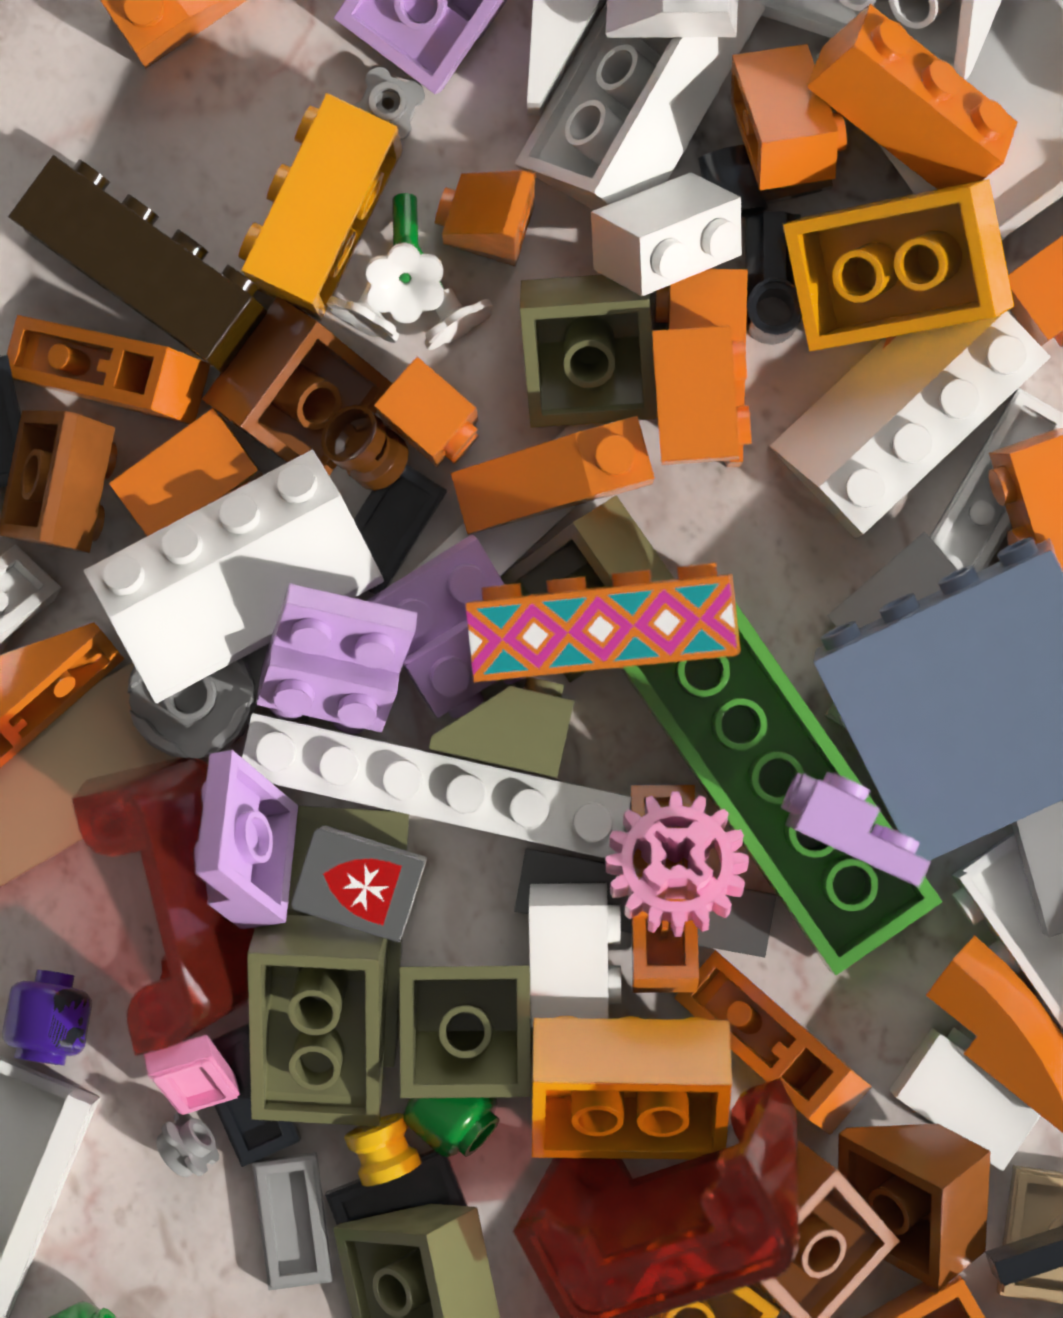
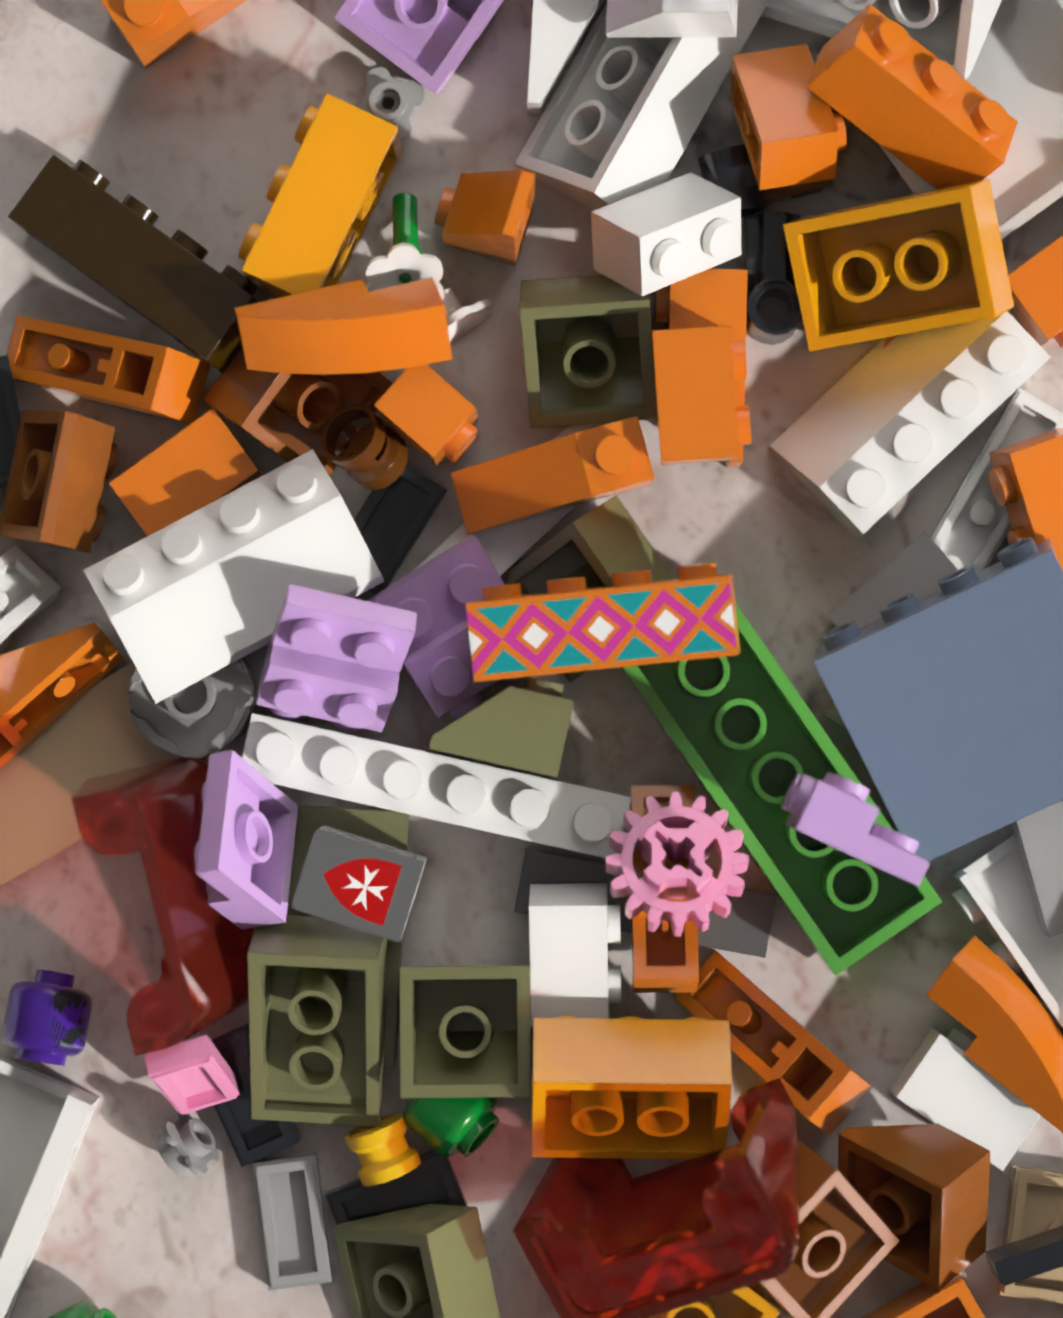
none -> orange slope [234,277,452,375]

